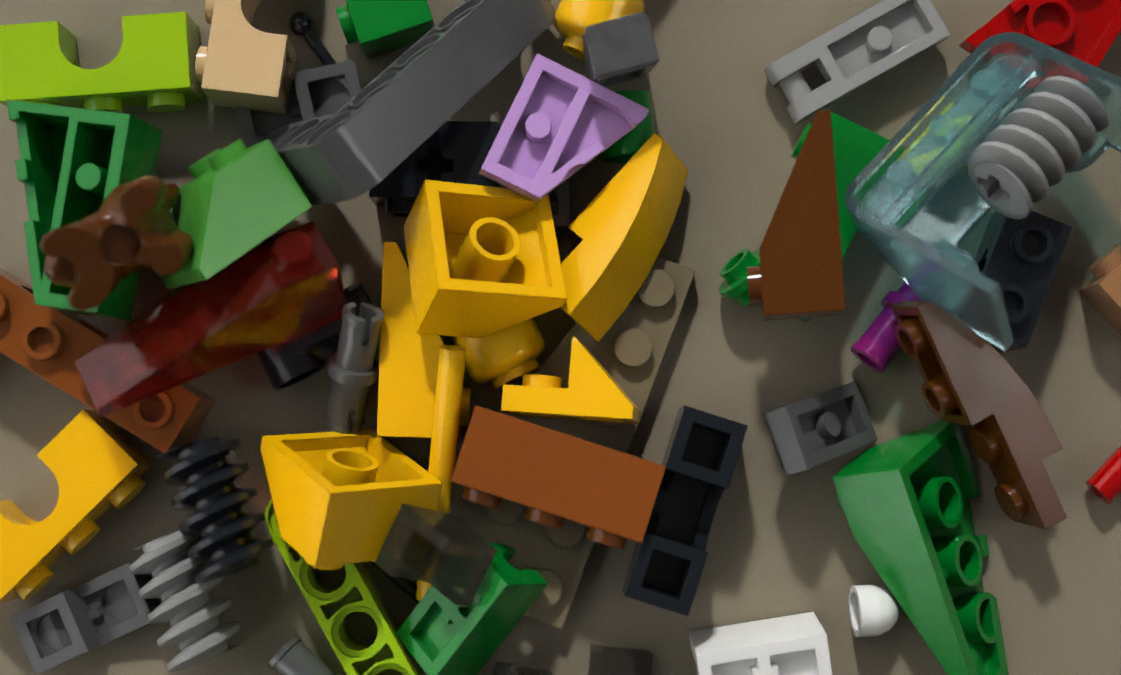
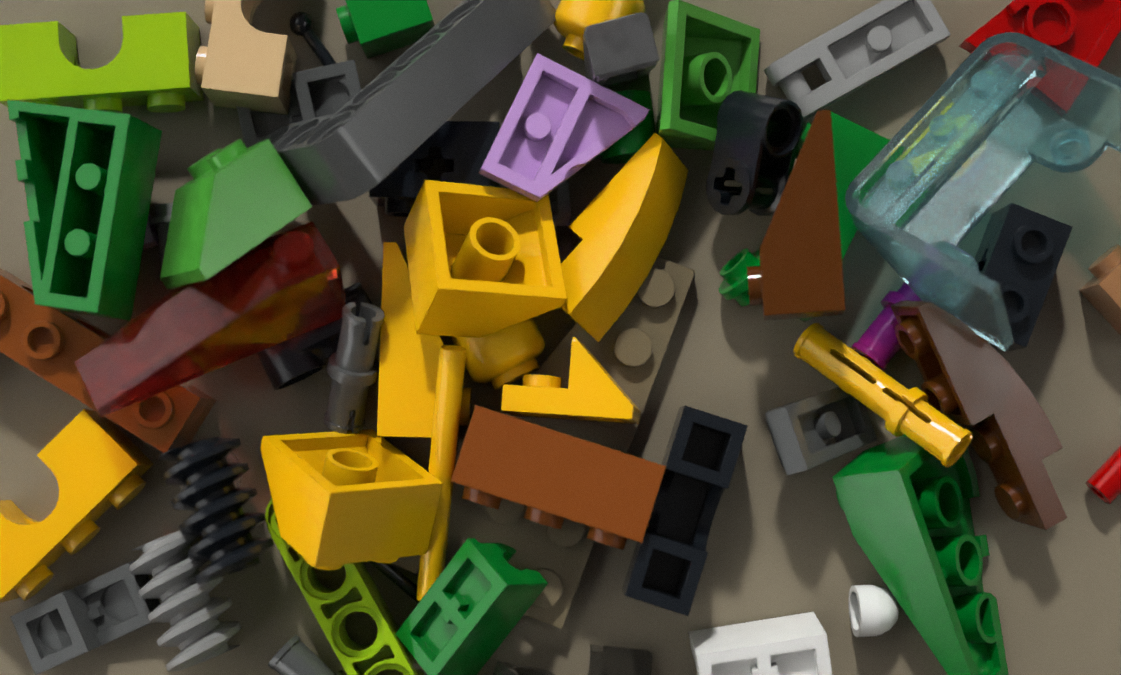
reddish brown animal [40,175,194,312] -> none
clear smoke panel [375,503,497,607] -> none
light grey piece [967,75,1109,220] -> none
none -> bright green slope [656,0,760,151]
none -> black piece [706,90,803,216]
none -> yellow pin [793,323,973,468]

